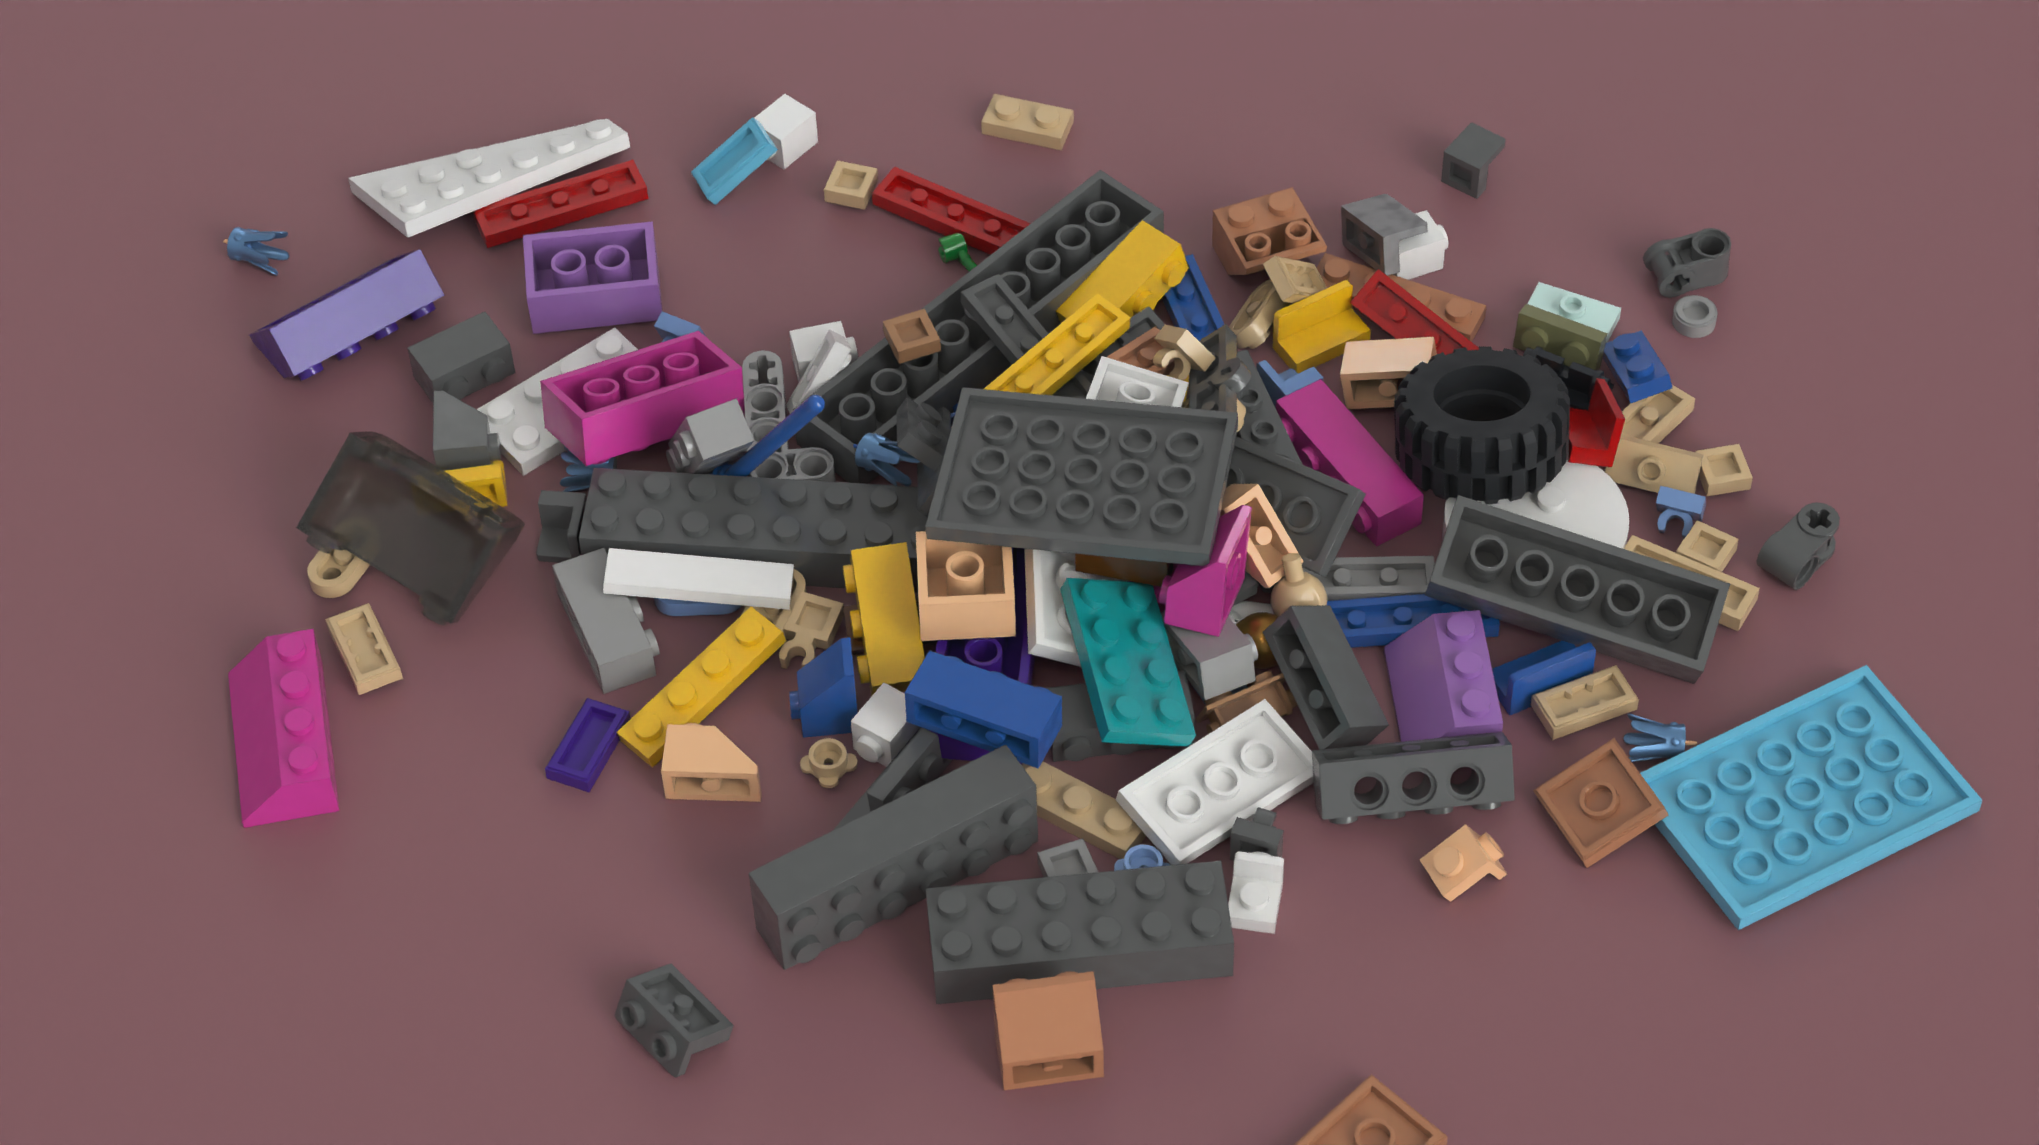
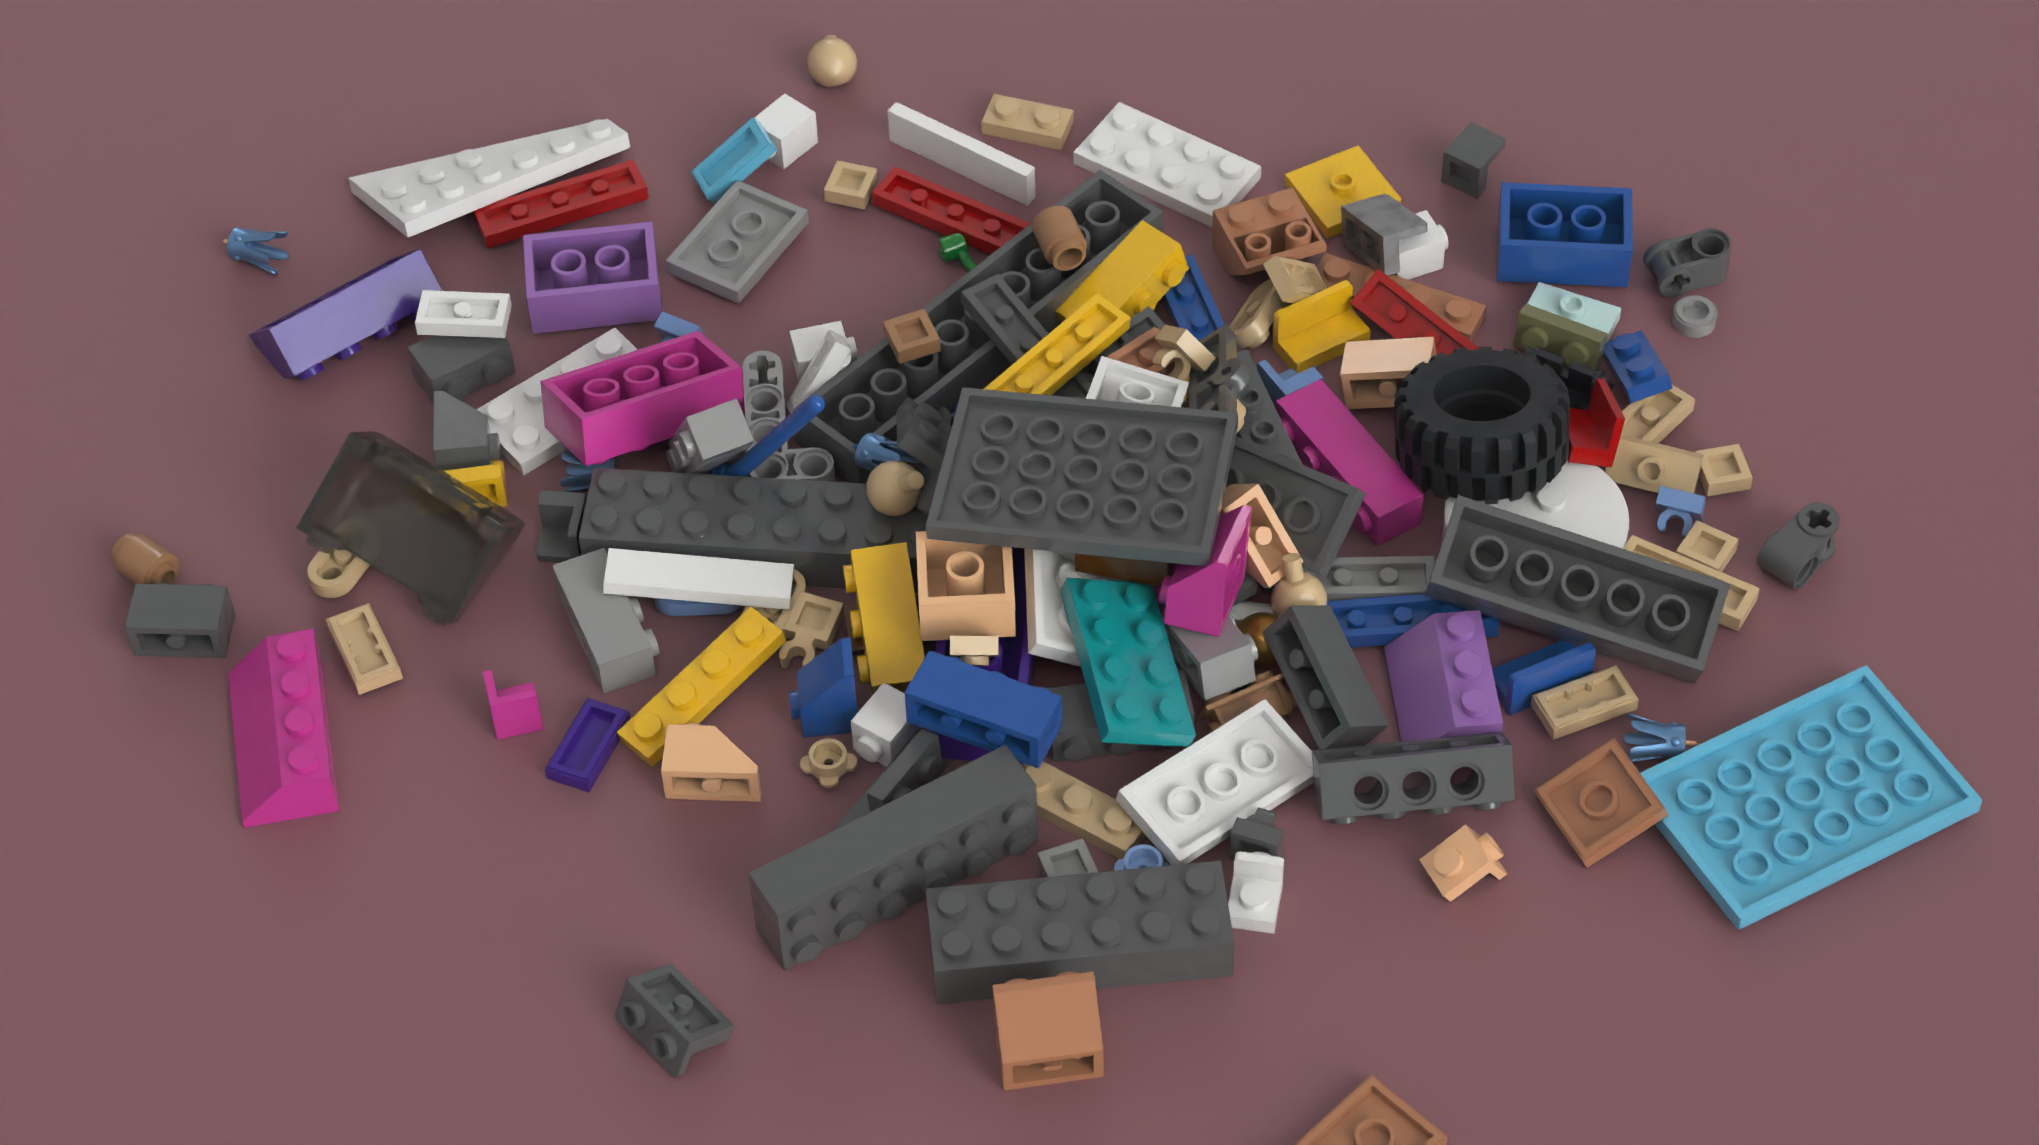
none -> medium nougat brick [111,533,180,585]
none -> dark grey brick [125,583,235,658]
none -> white plate [415,290,512,338]
none -> dark pink panel [482,670,544,740]
none -> light grey plate [666,180,809,304]
none -> tan piece [807,35,857,87]
none -> tan piece [866,460,924,516]
none -> white tile [887,102,1036,206]
none -> tan plate [950,636,999,666]
none -> medium nougat brick [1032,206,1087,271]
none -> white plate [1073,102,1261,228]
none -> yellow plate [1284,145,1401,238]
none -> blue brick [1497,182,1633,287]

